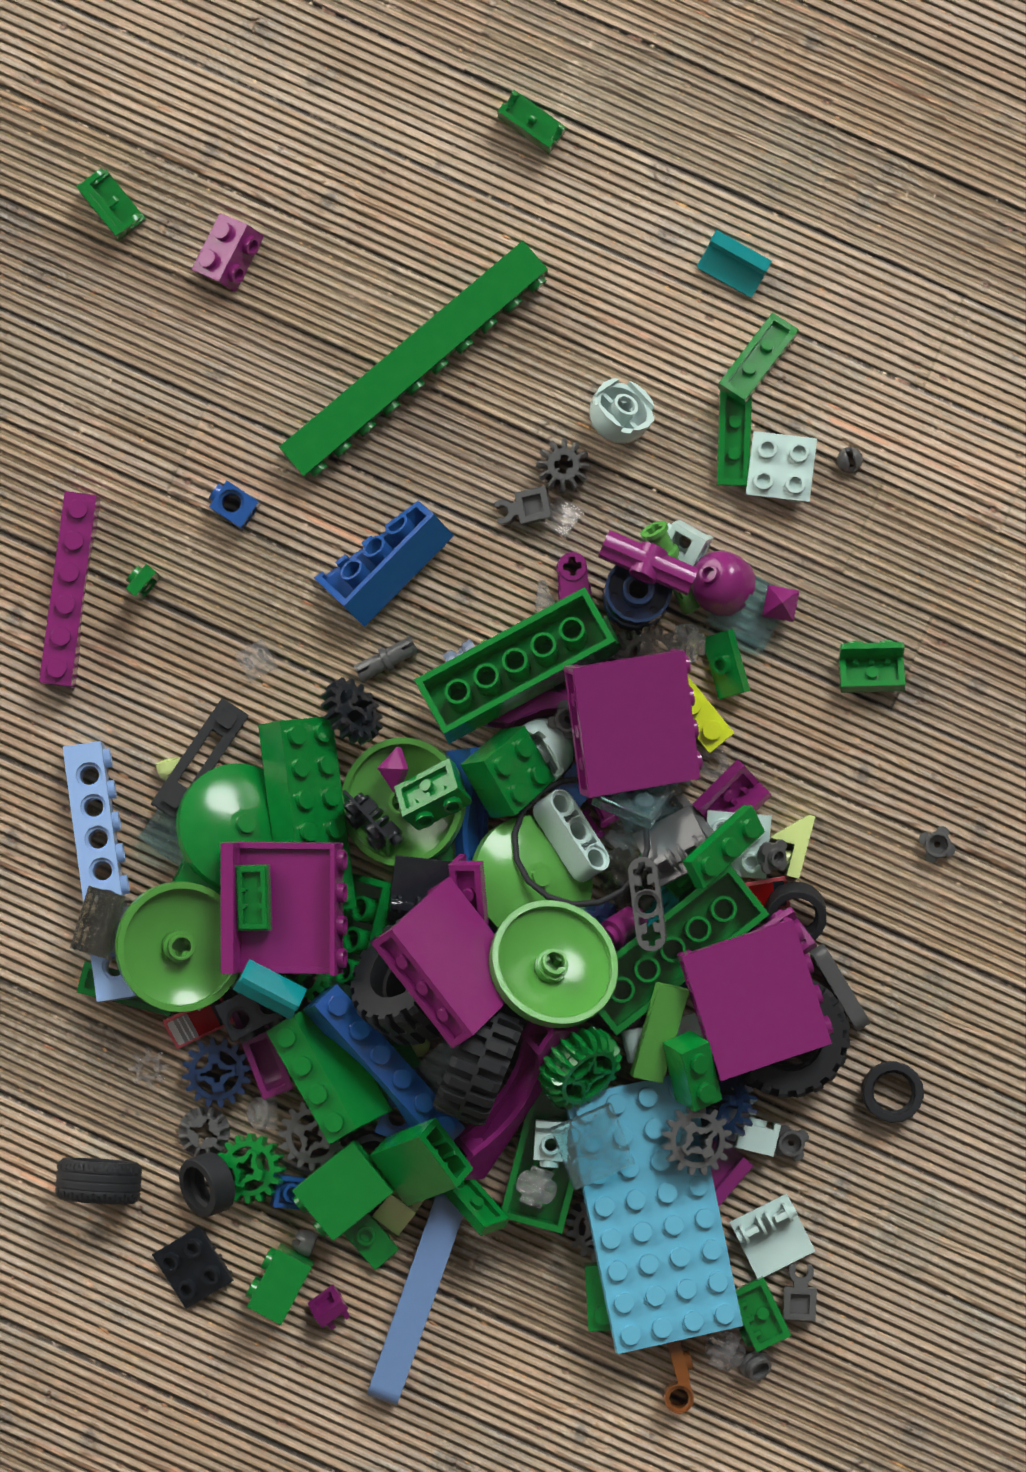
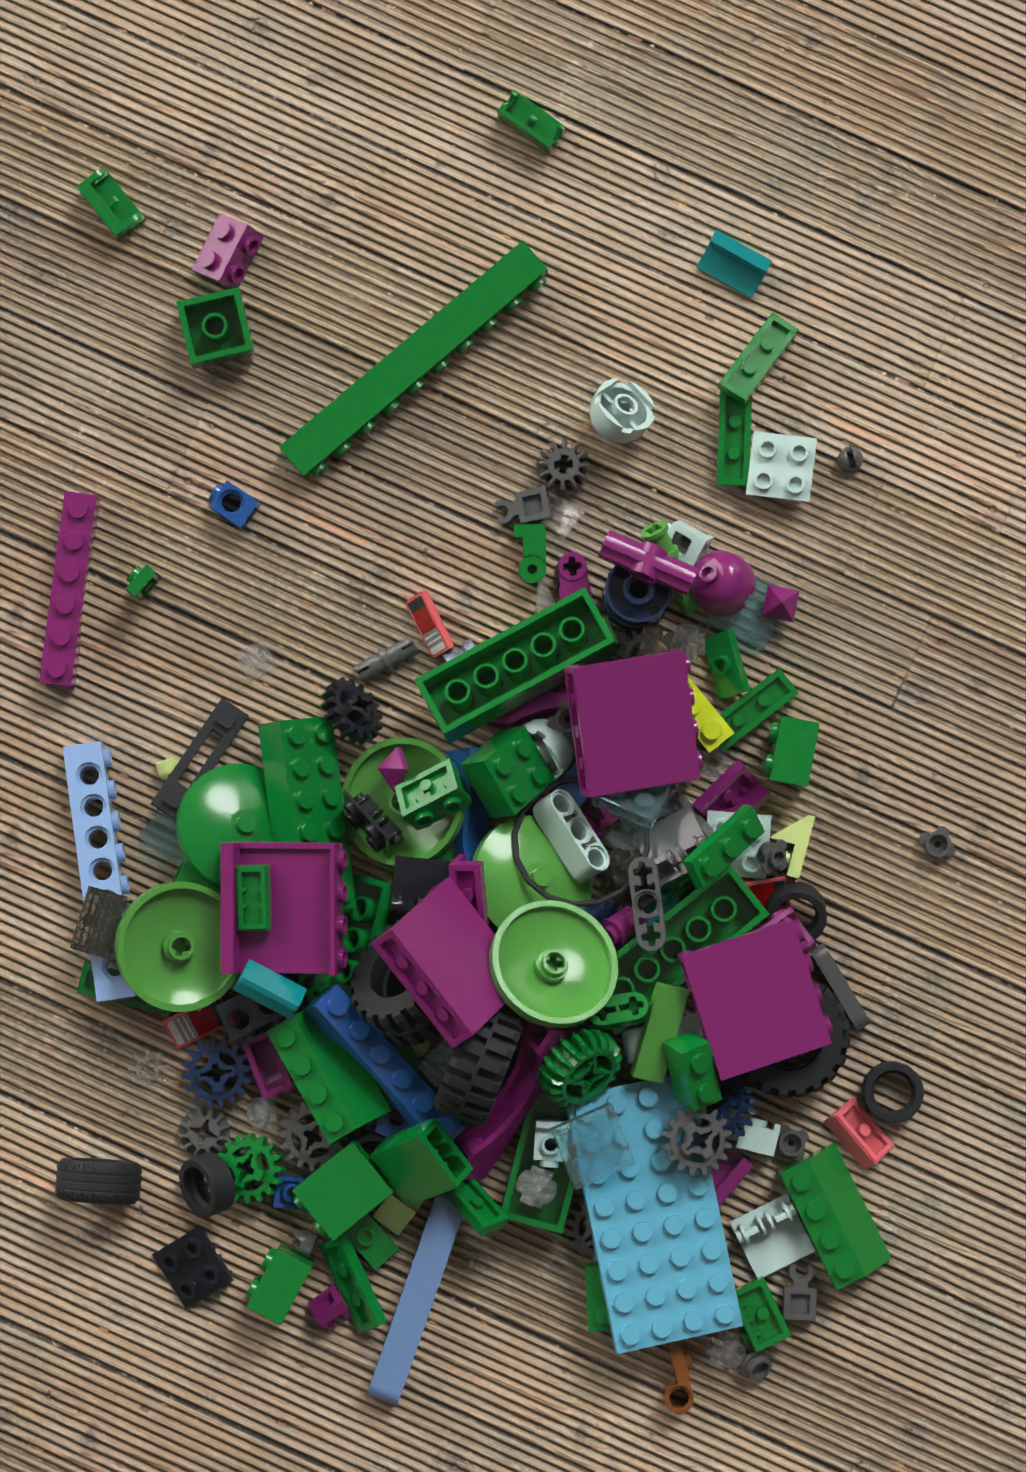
blue wedge [314,500,454,627] -> none
green bracket [838,640,906,693] -> none
none -> green brick [176,287,256,369]
none -> green plate [319,1234,387,1333]
none -> slope [406,590,454,658]
none -> green leg [514,524,546,584]
none -> green beam [588,992,648,1030]
none -> green plate [718,668,799,752]
none -> green brick [761,716,820,788]
none -> green slope [777,1142,892,1290]
none -> coral slope [824,1096,895,1170]

